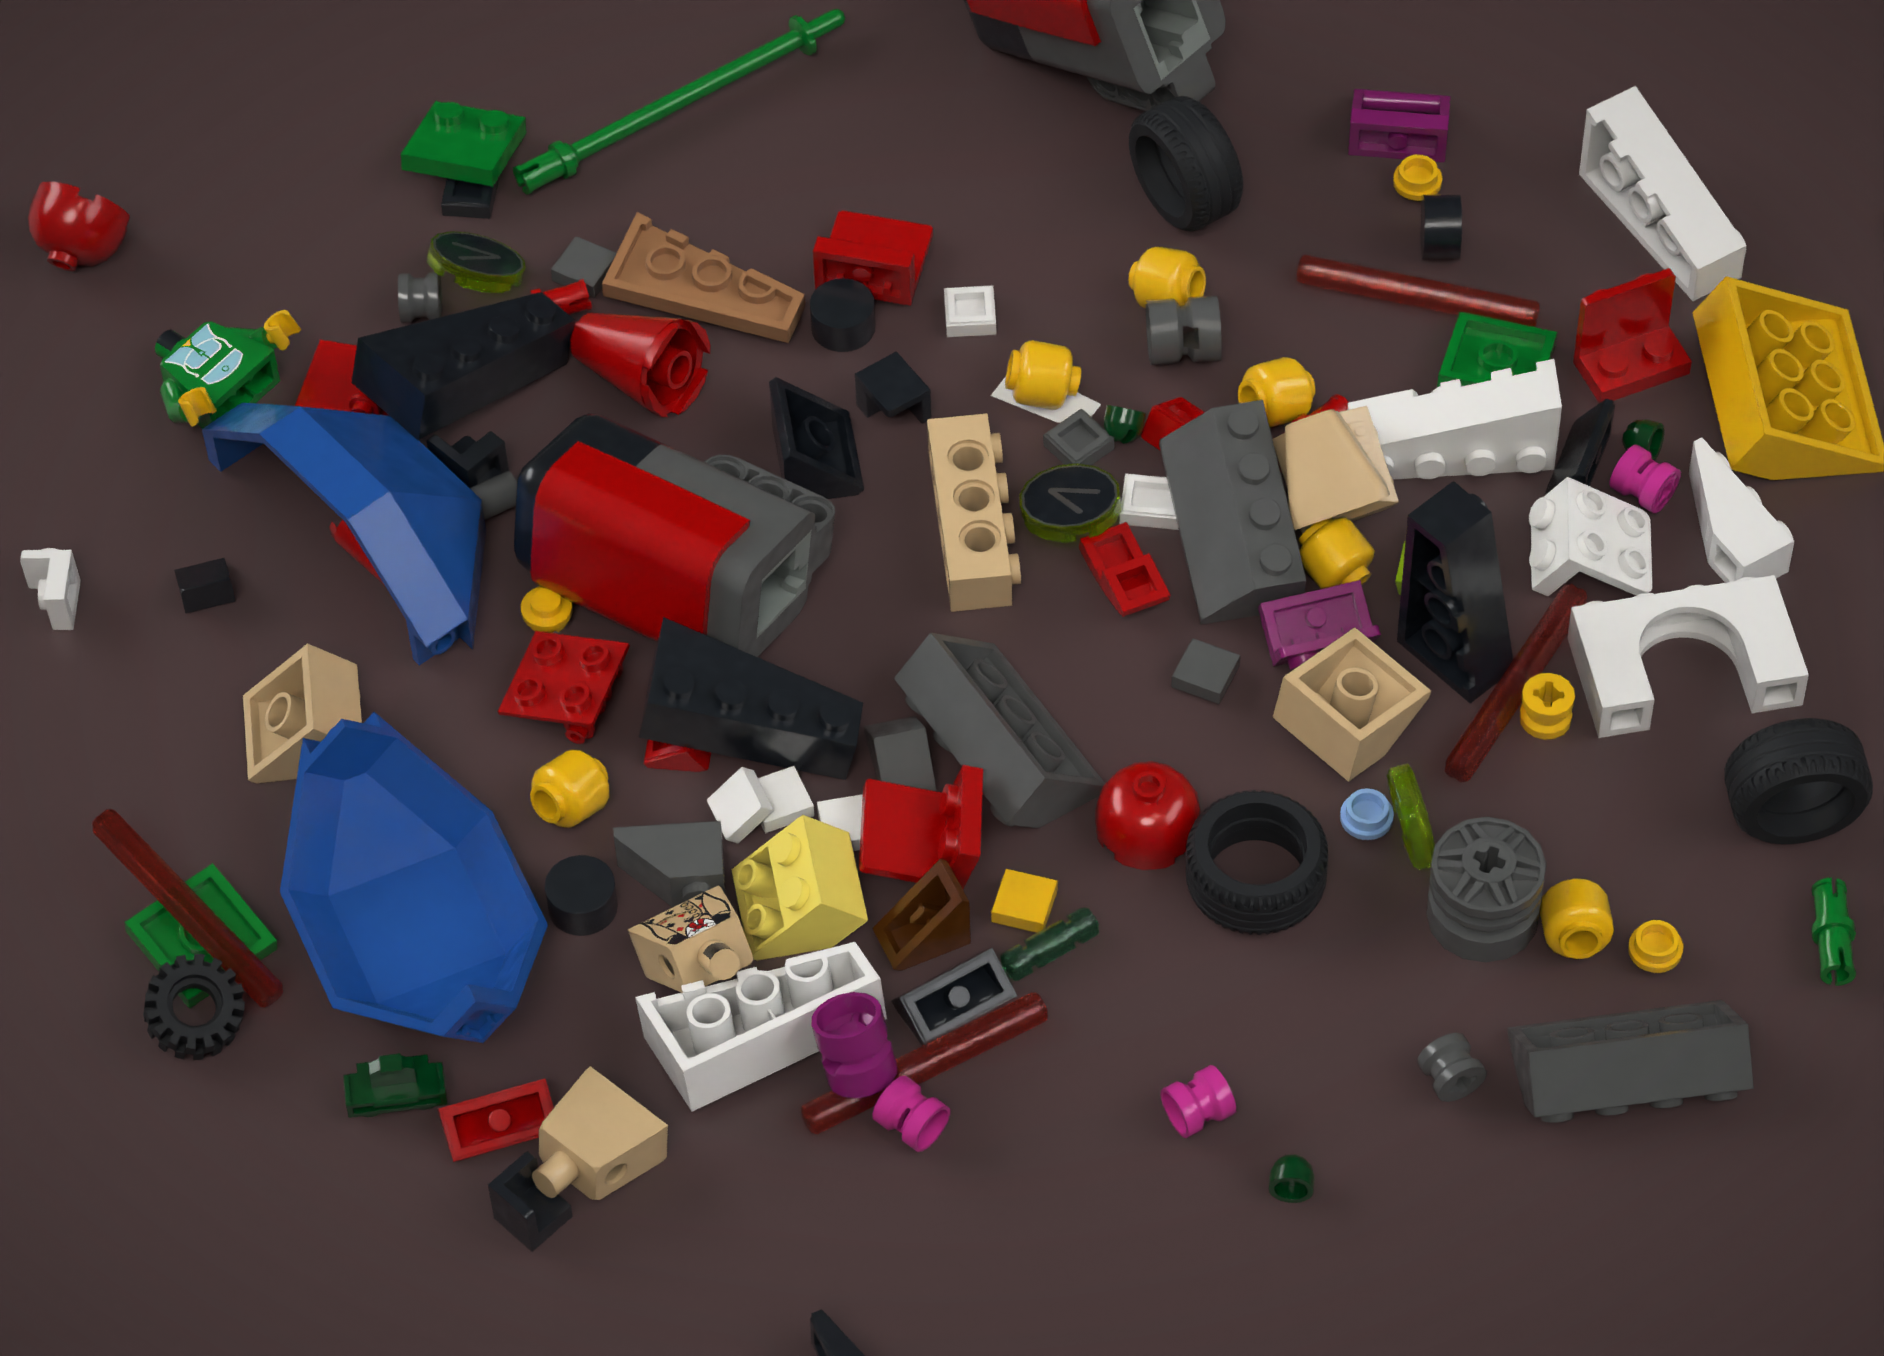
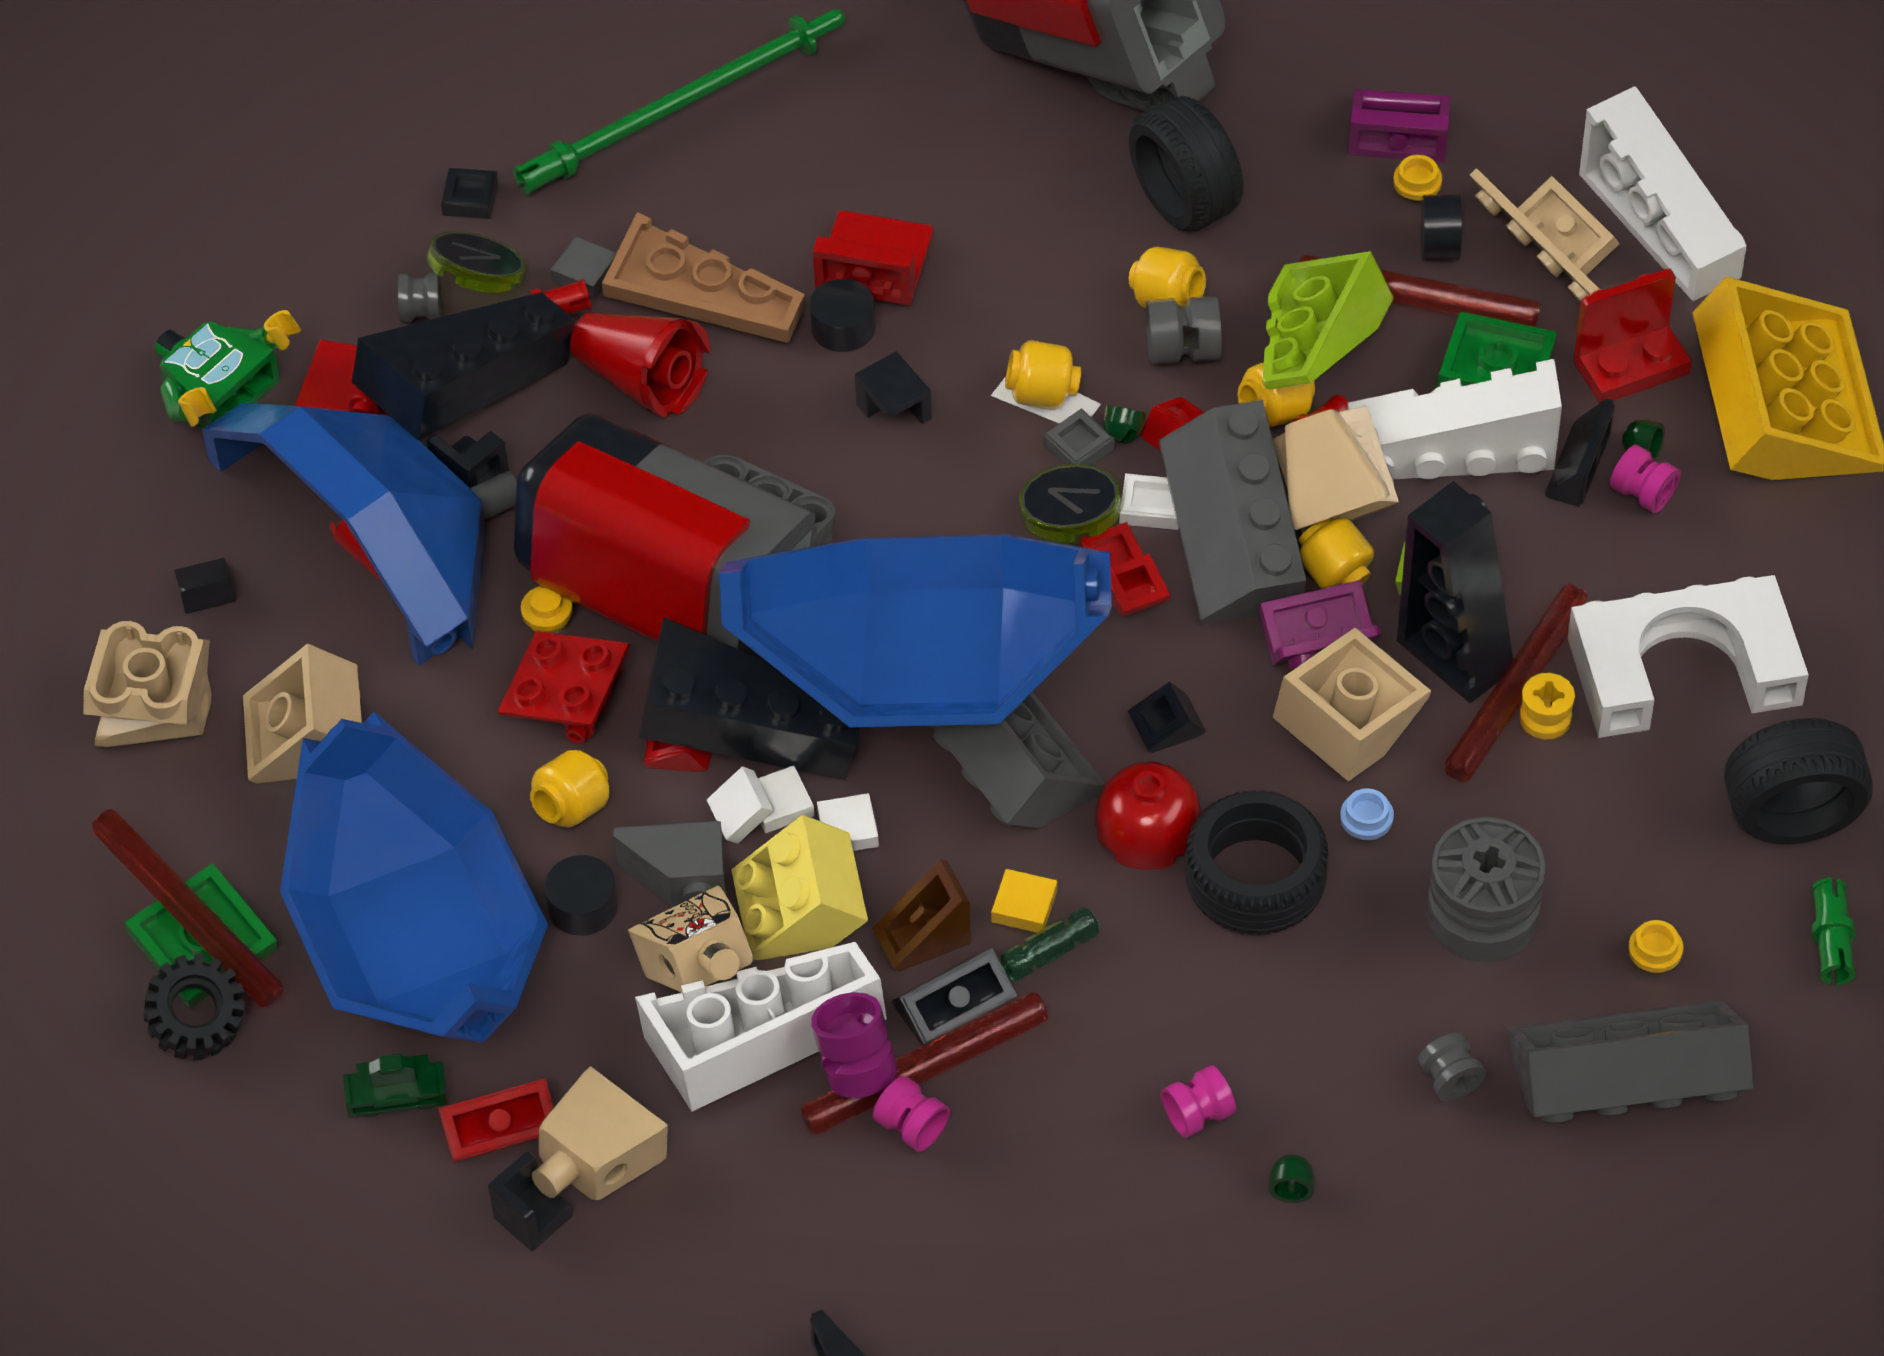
white bracket [20,548,81,630] -> none
red cylinder [28,182,130,271] -> none
green plate [401,101,526,187] -> none
black slope [769,377,864,499] -> none
red bracket [859,765,983,889] -> none
dark grey slope [864,716,937,791] -> none
tan brick [927,413,1021,612] -> none
white tile [944,286,996,337] -> none
dark grey tile [1171,638,1240,704] -> none
clear neon green tile [1387,763,1435,870] -> none
white bracket [1529,477,1652,597] -> none
yellow head [1540,878,1614,959] -> none
white slope [1689,437,1794,583] -> none
none -> tan piece [83,621,212,748]
none -> blue panel [719,534,1112,727]
none -> black slope [1128,681,1206,753]
none -> lime wedge [1262,251,1393,389]
none -> tan bracket [1470,168,1619,302]

